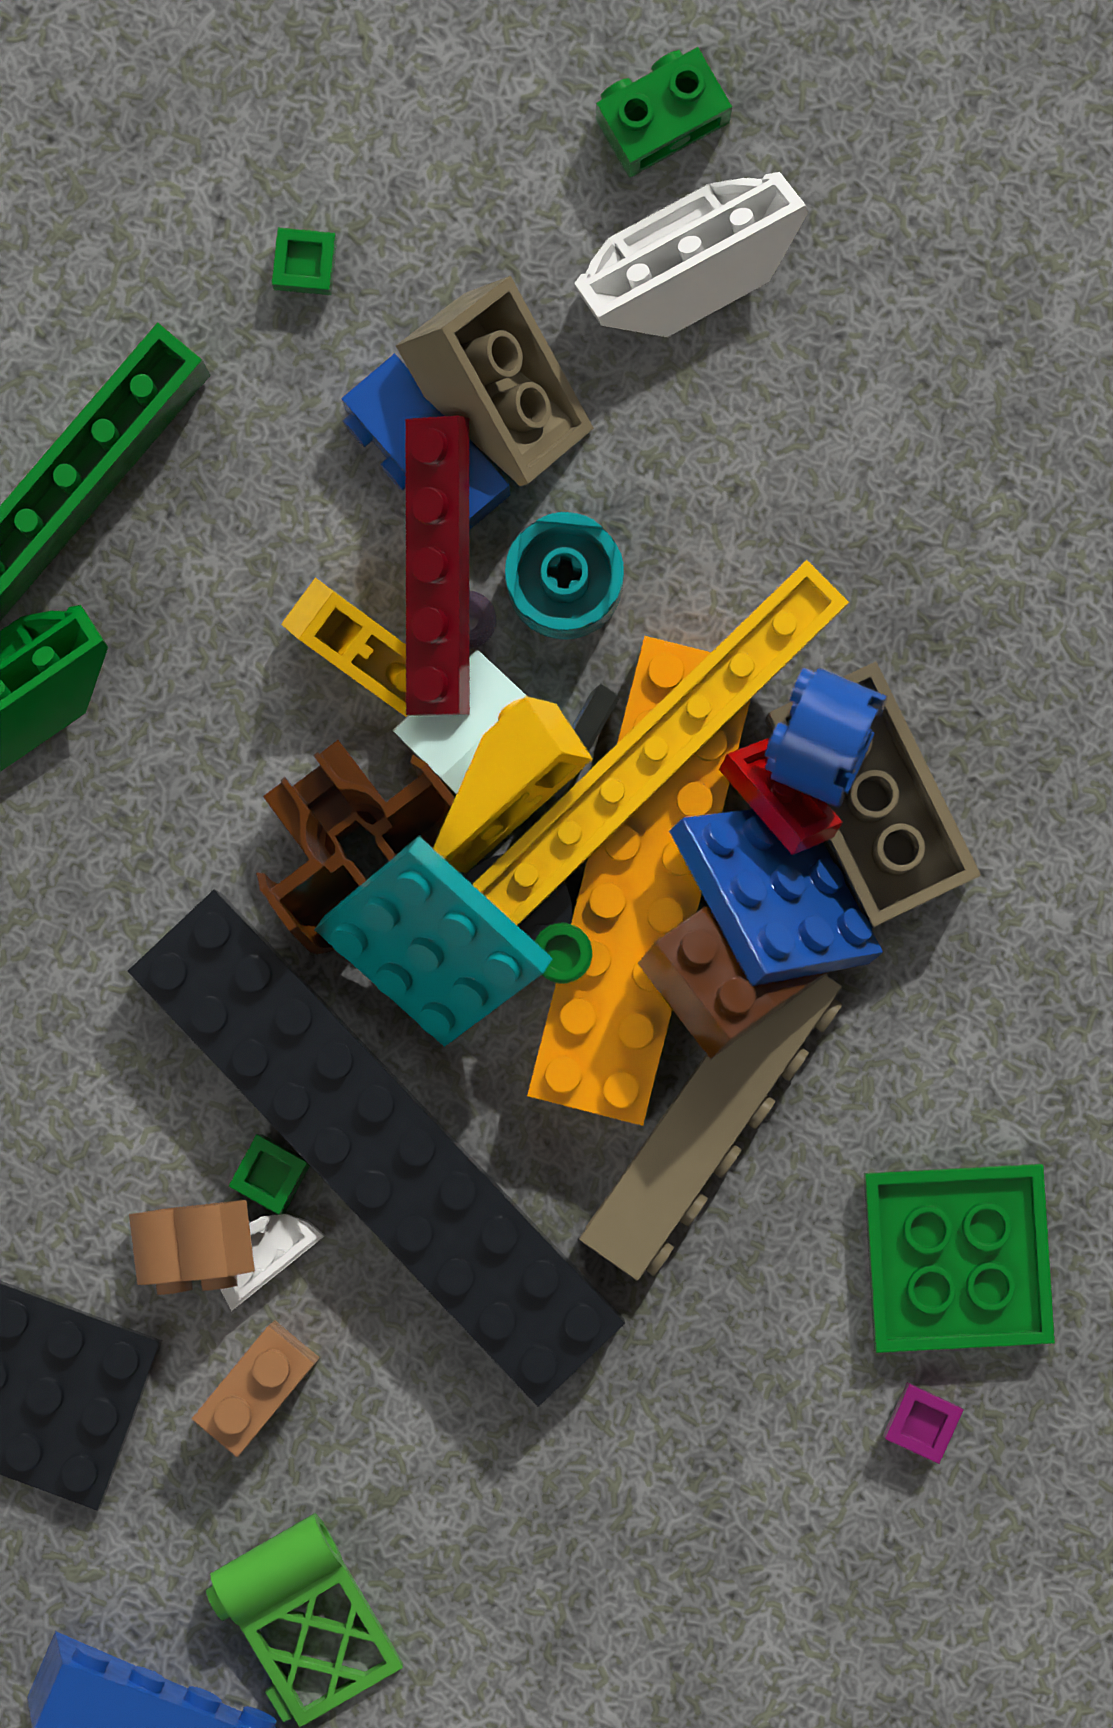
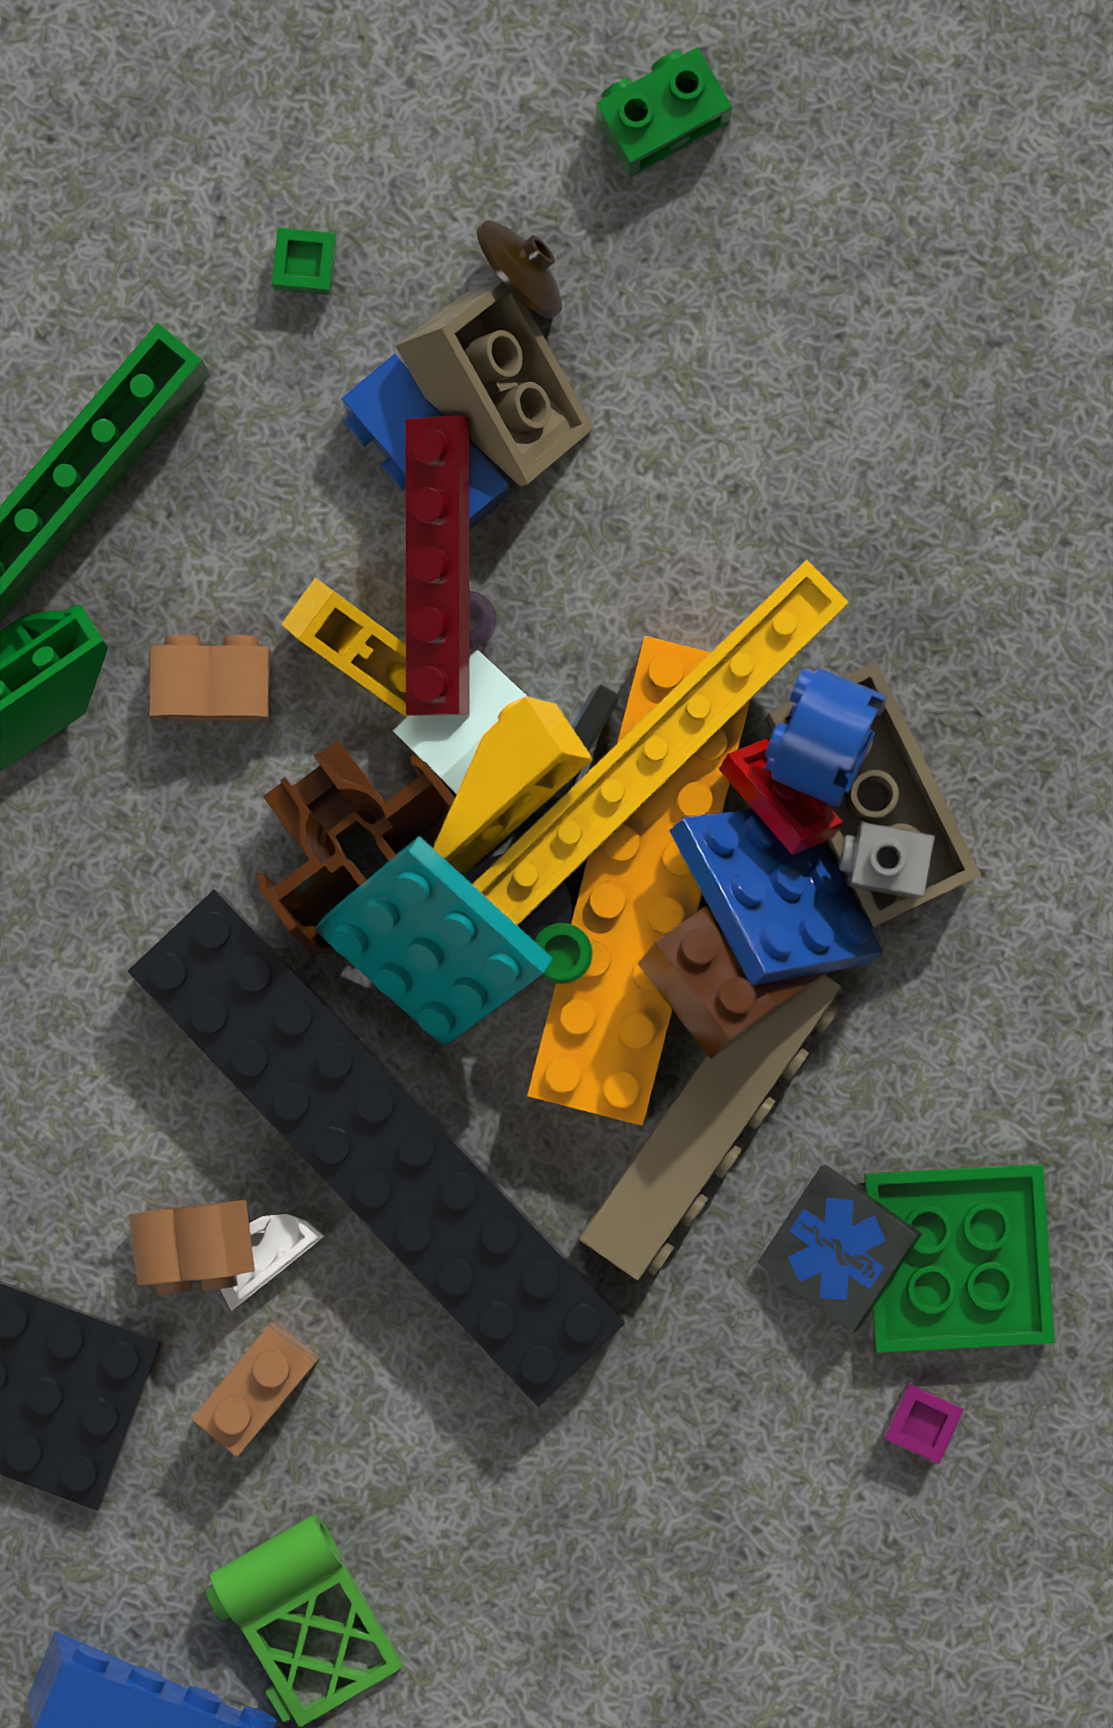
green plate [229,1134,310,1215] -> none
teal brick [505,512,624,640] -> none
white wedge [575,172,808,337] -> none
none -> medium nougat brick [150,635,271,722]
none -> dark brown dish [477,220,562,318]
none -> pearl dark grey tile [757,1165,922,1333]
none -> light grey brick [839,823,935,899]

